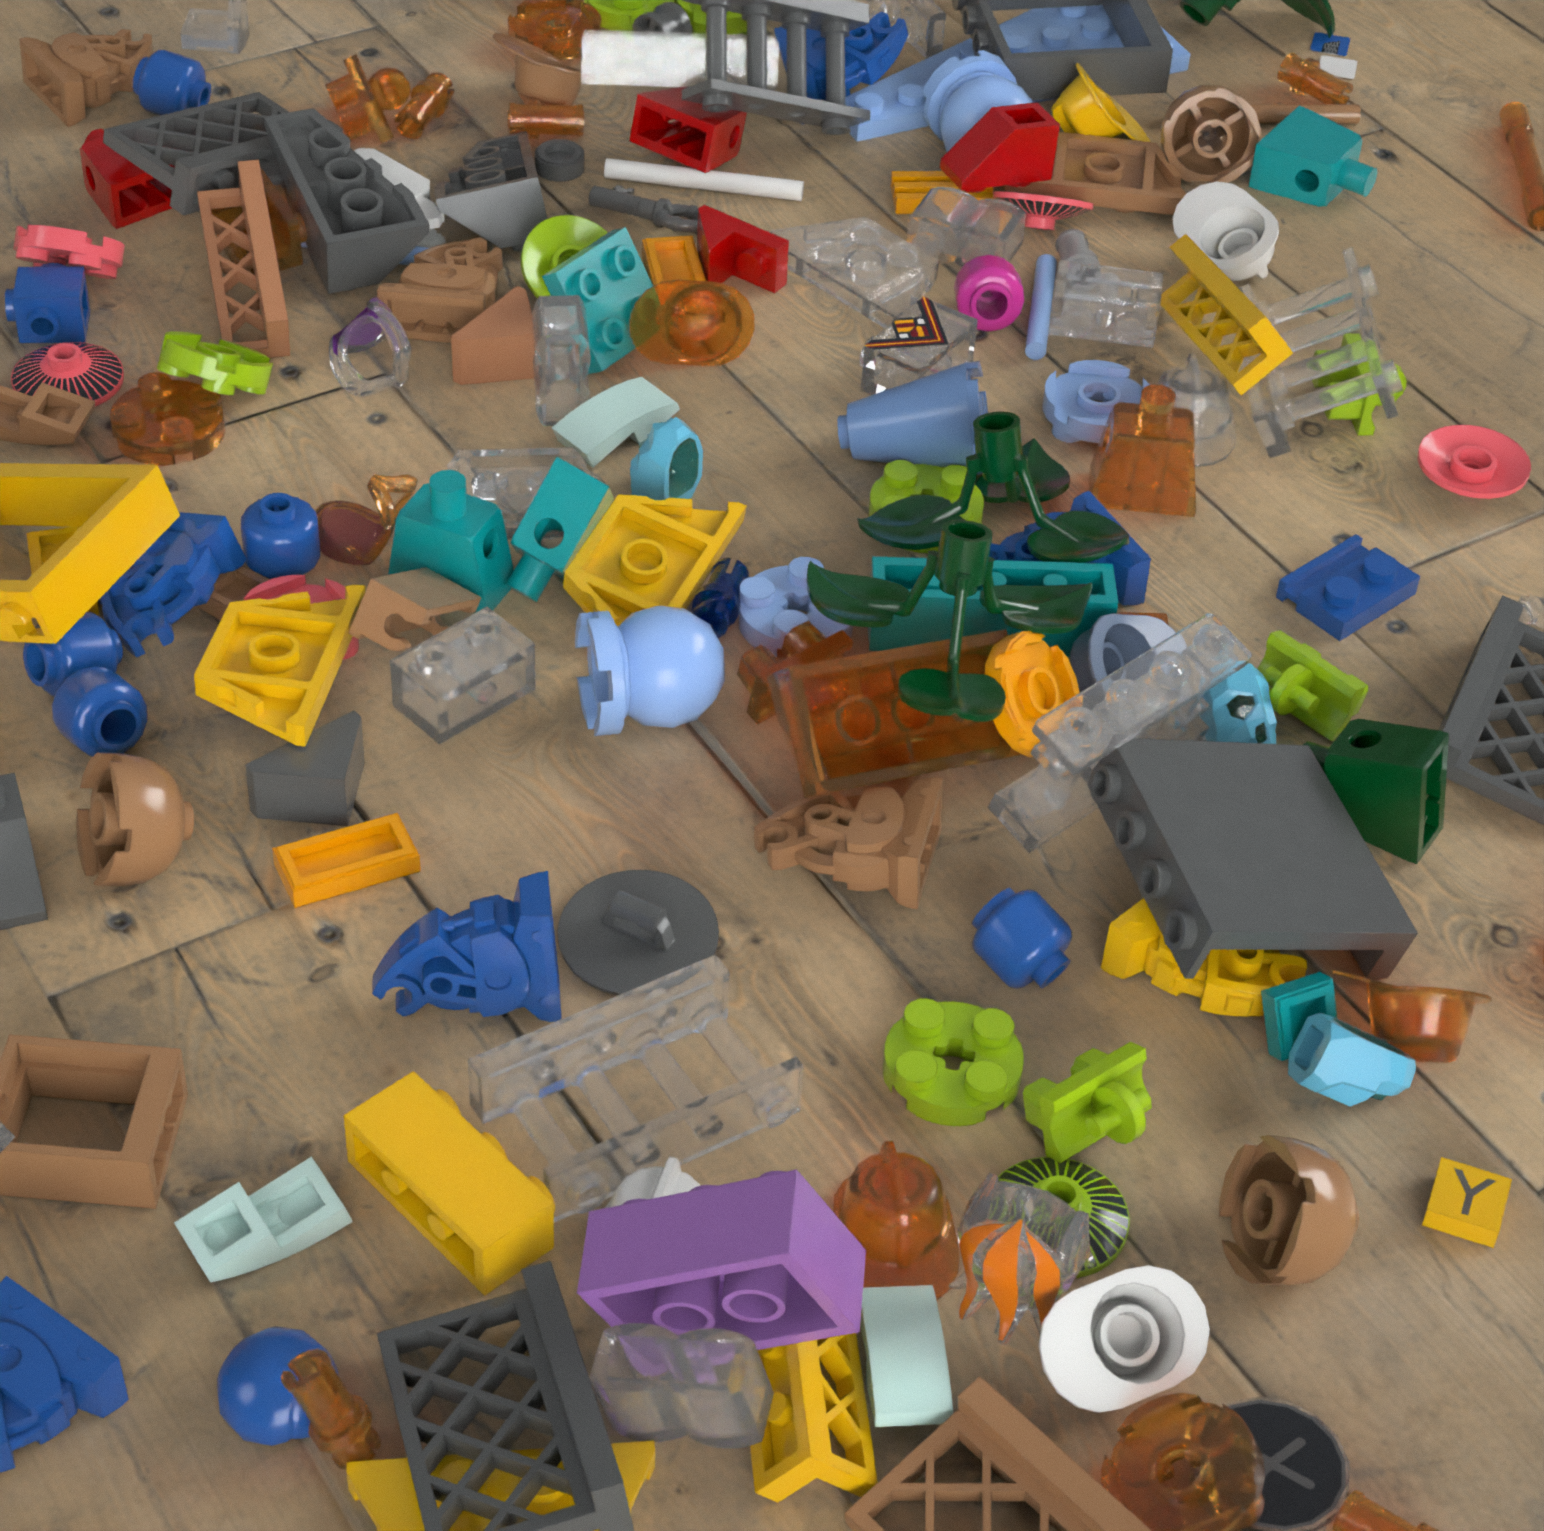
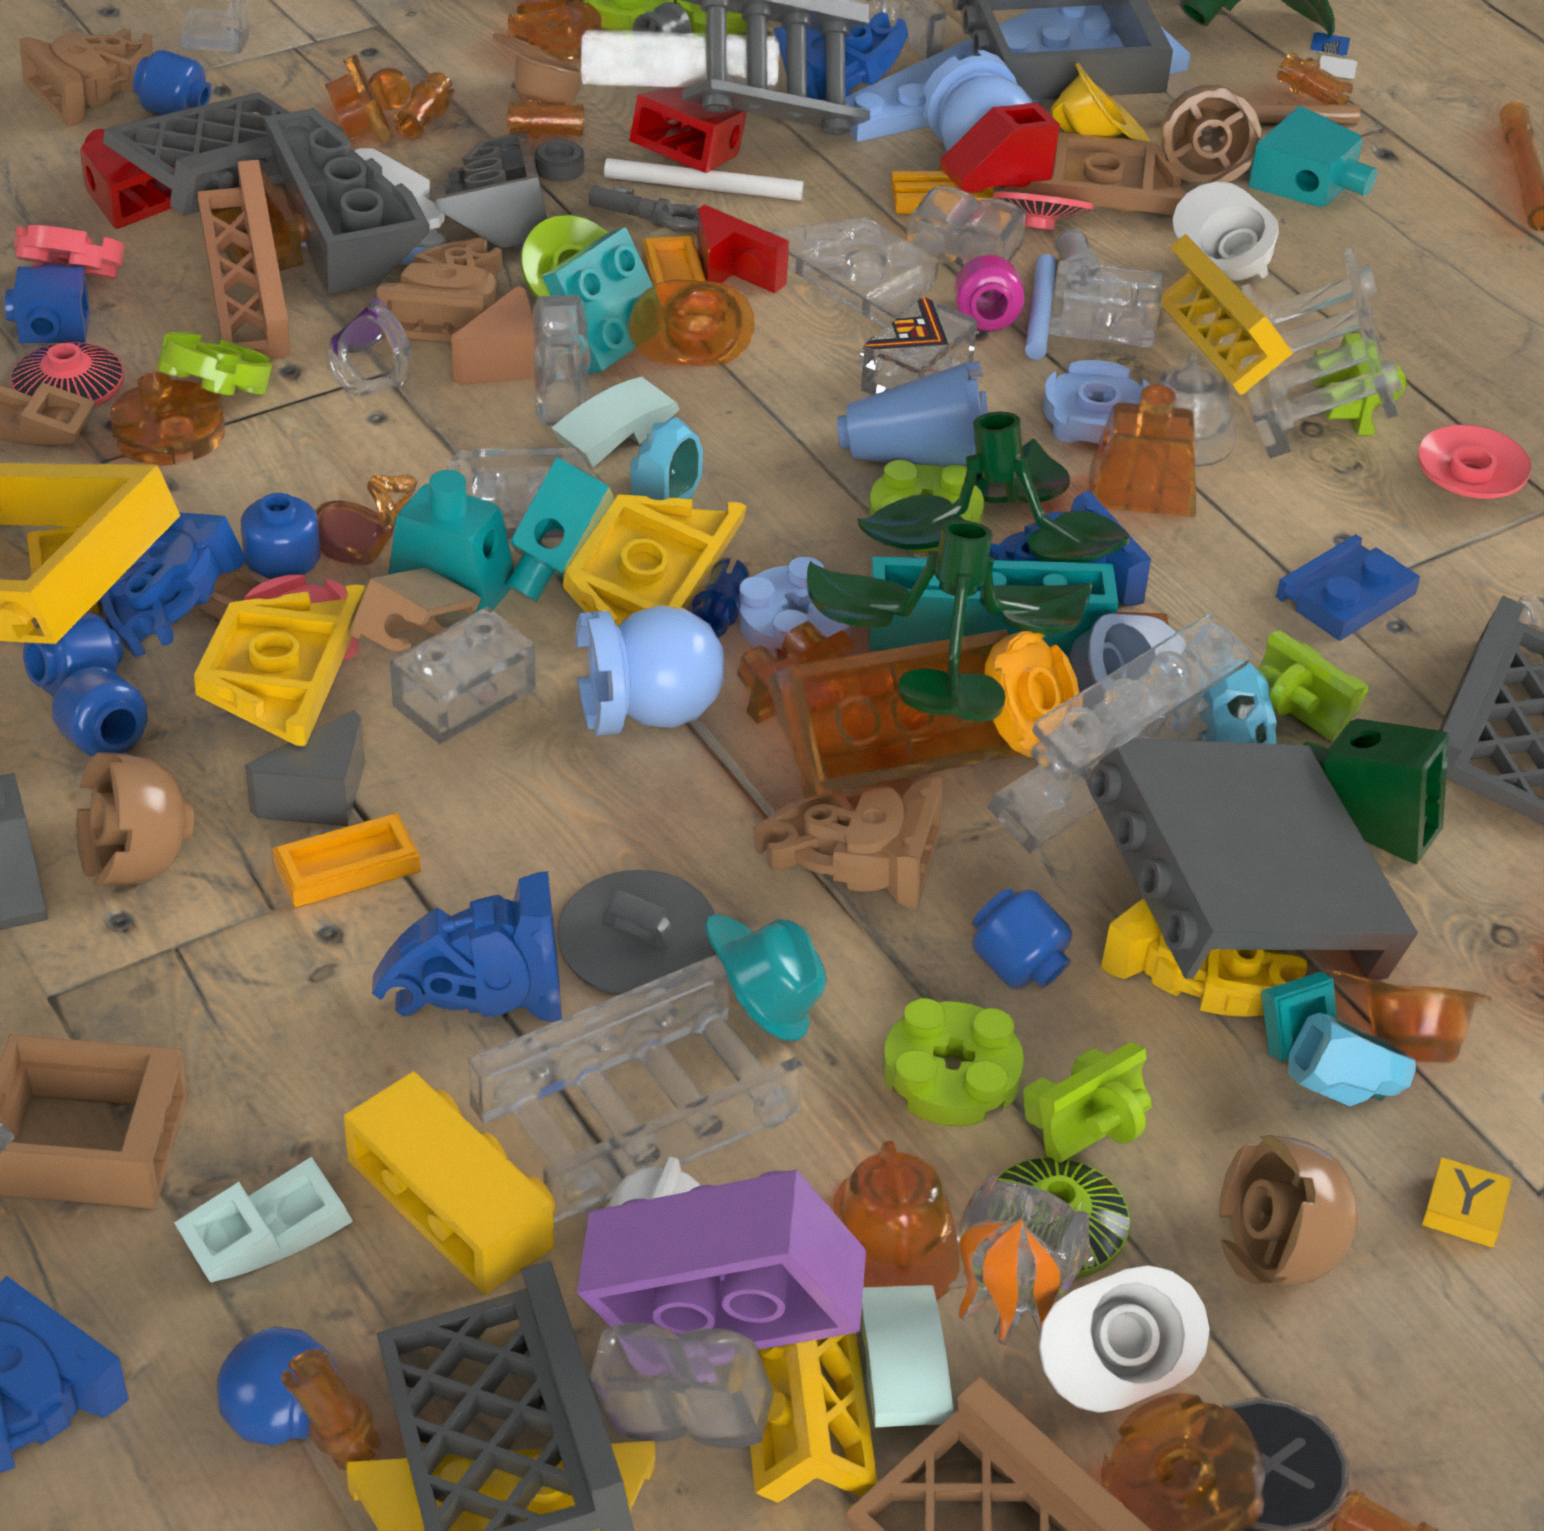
none -> teal piece [704,914,827,1042]

